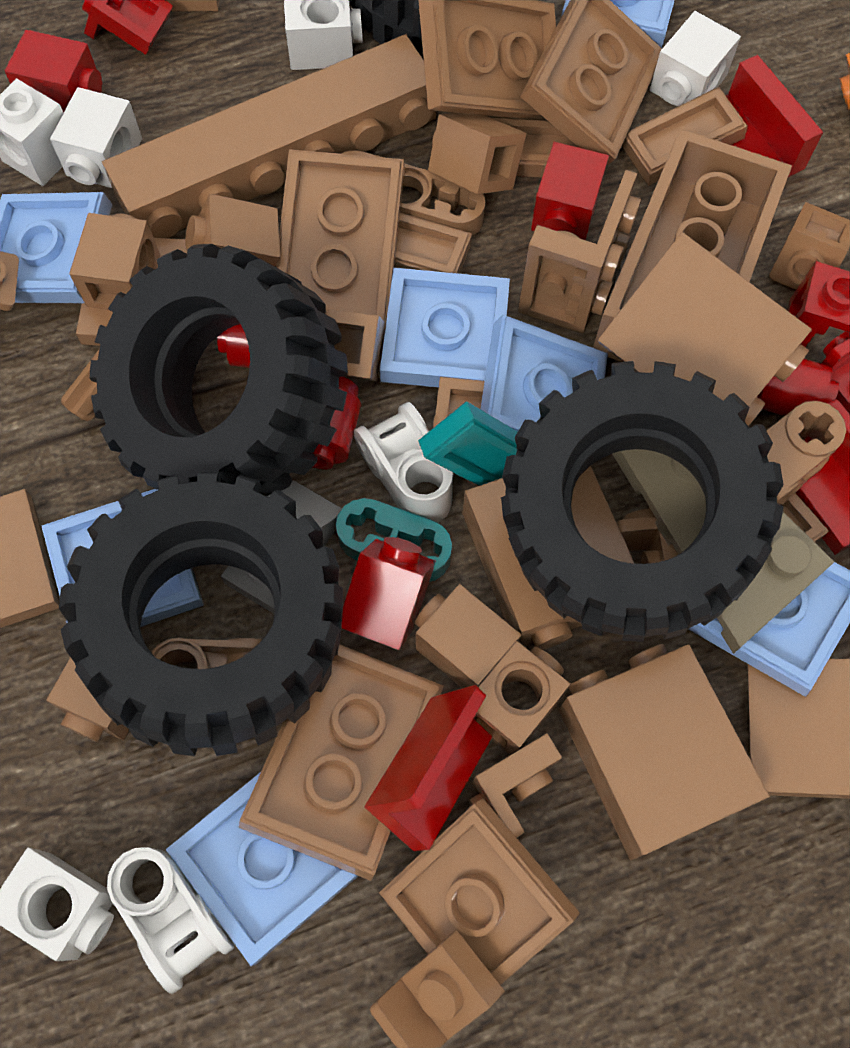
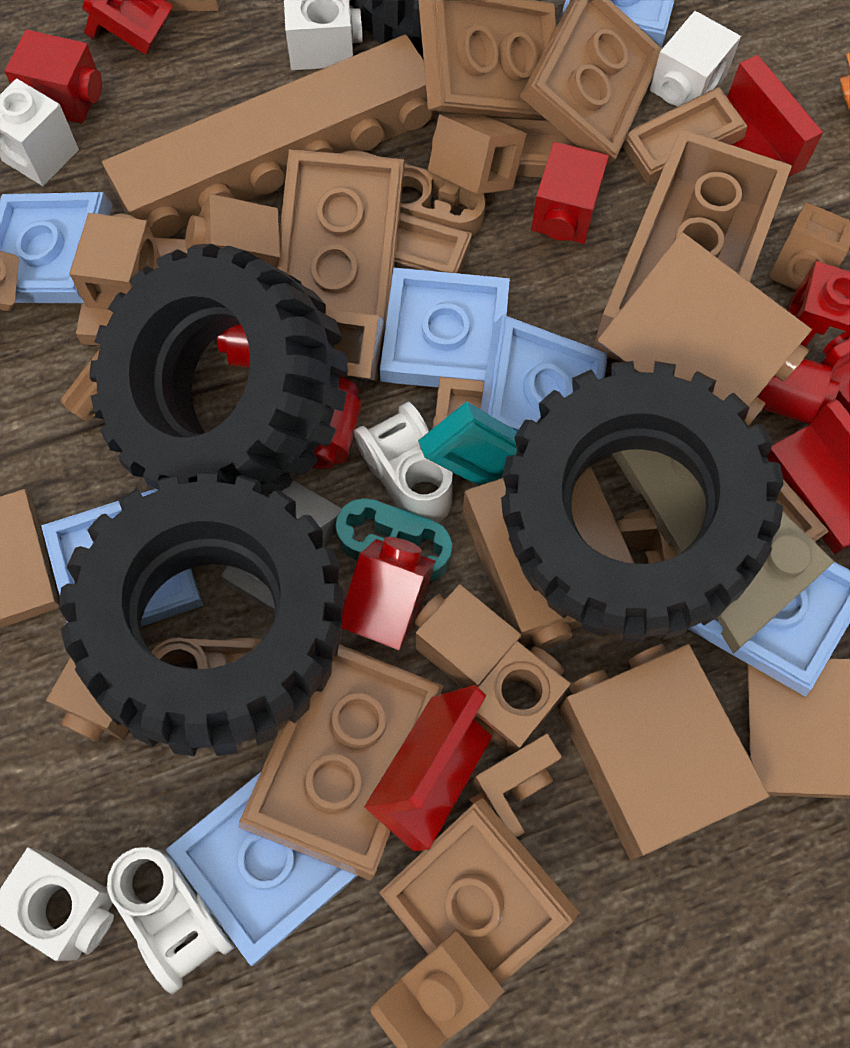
white brick [50,87,142,188] -> none
medium nougat bracket [518,170,642,334] -> none
medium nougat piece [767,401,846,505] -> none

